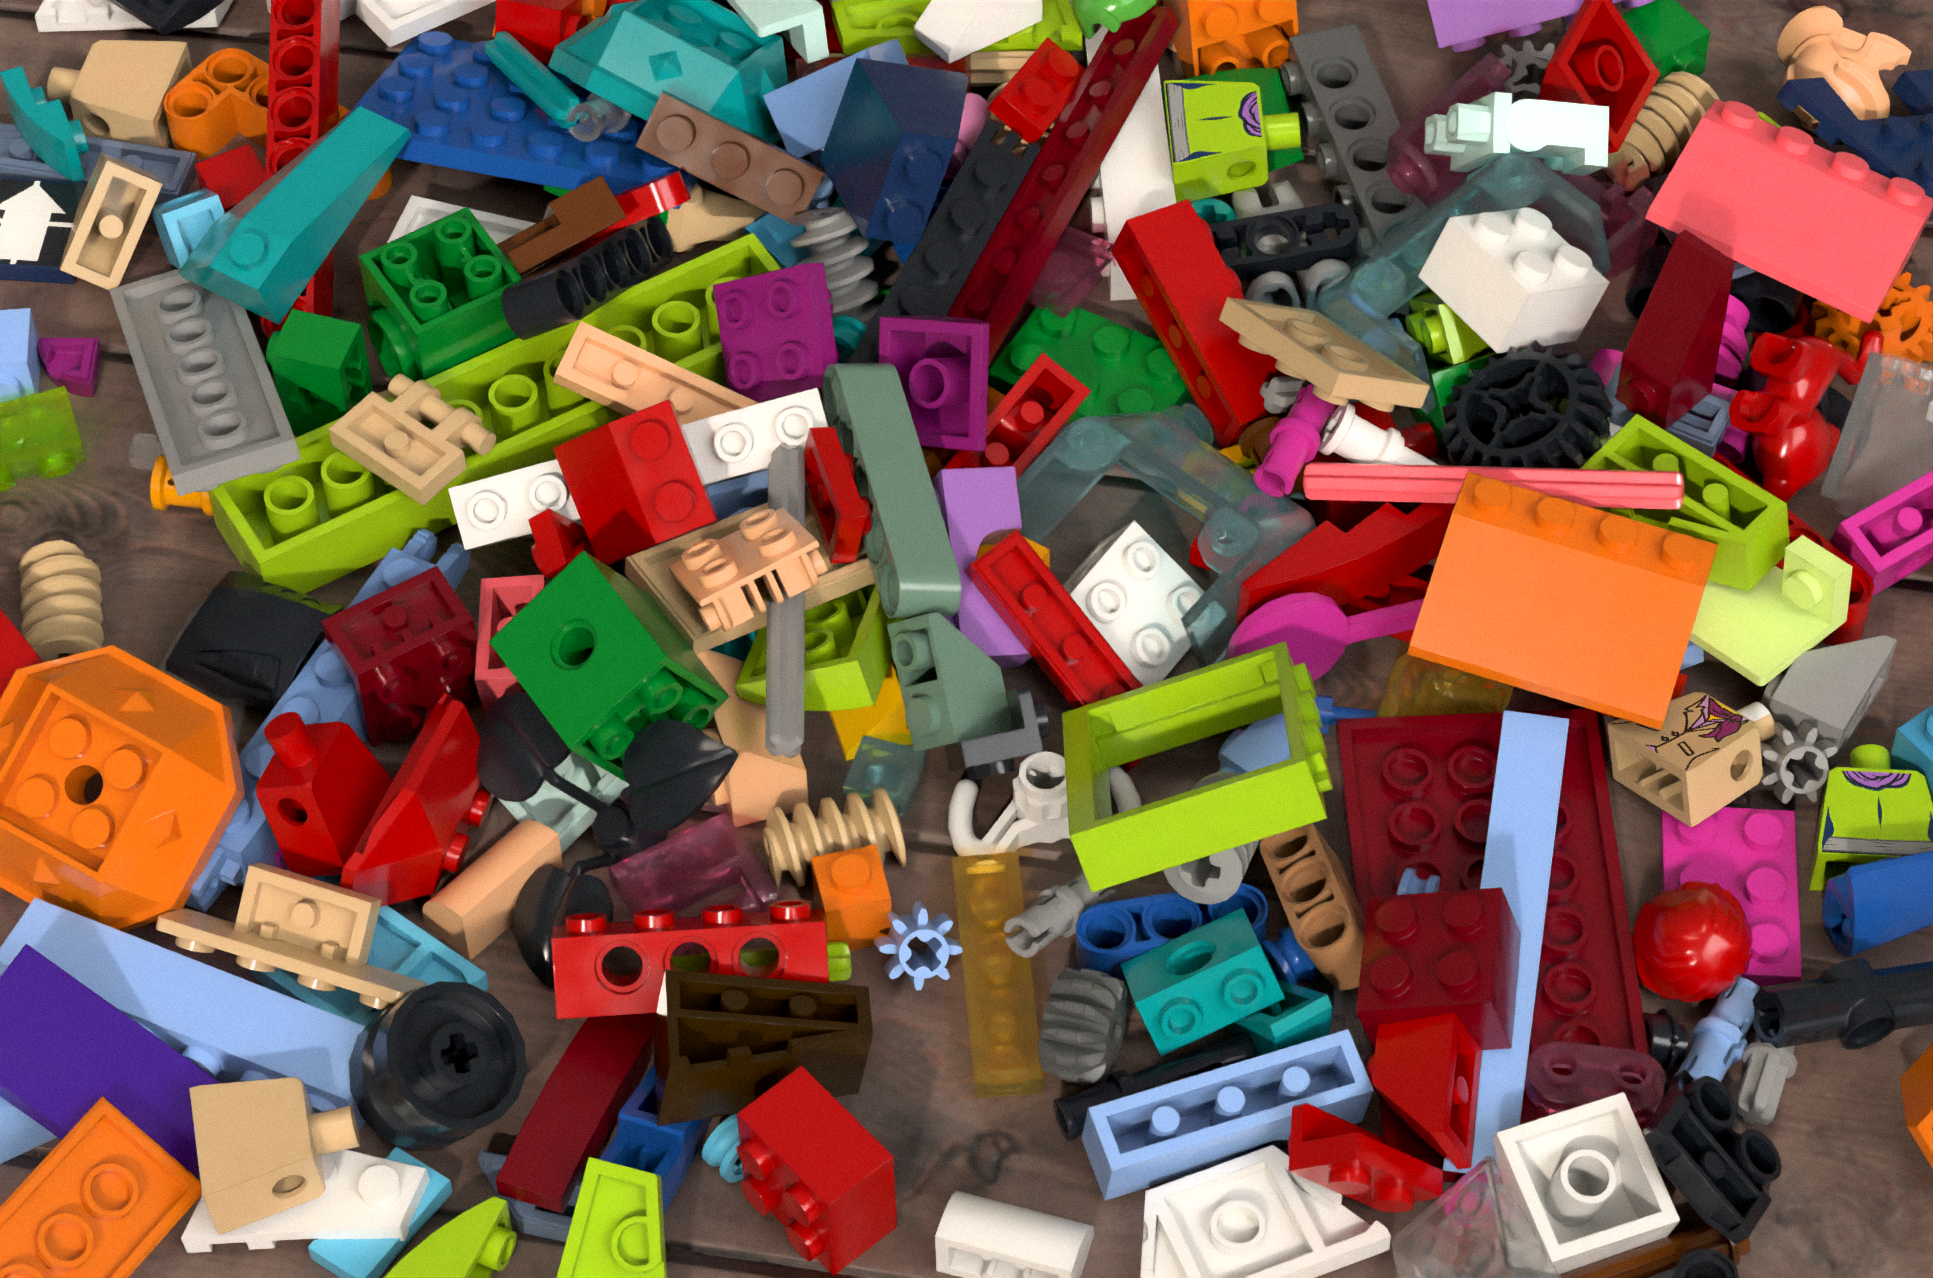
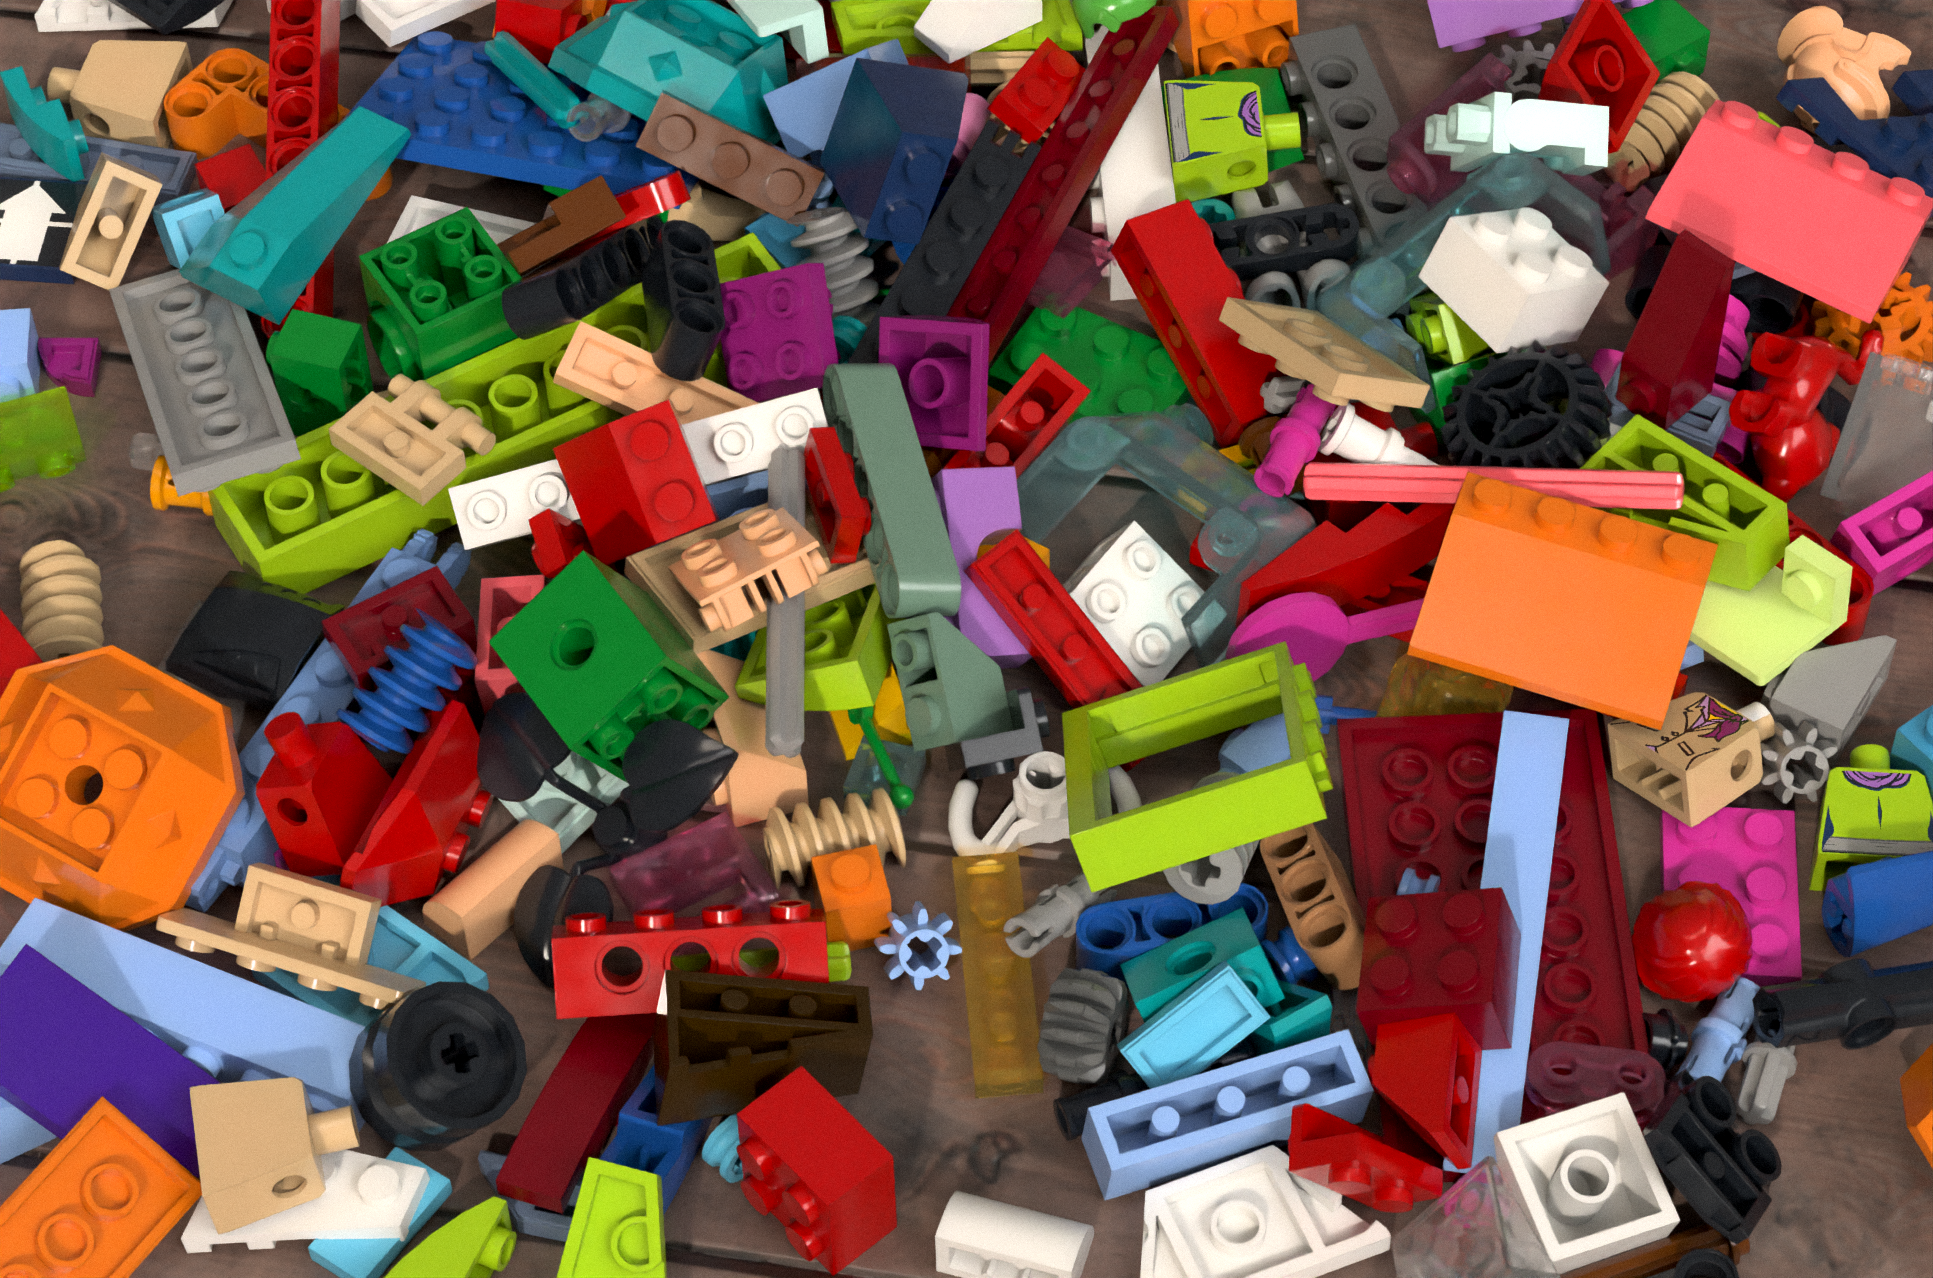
none -> blue piece [335,608,478,753]
none -> black beam [641,220,725,381]
none -> green hinge [848,706,914,810]
none -> medium azure tile [1117,960,1271,1089]

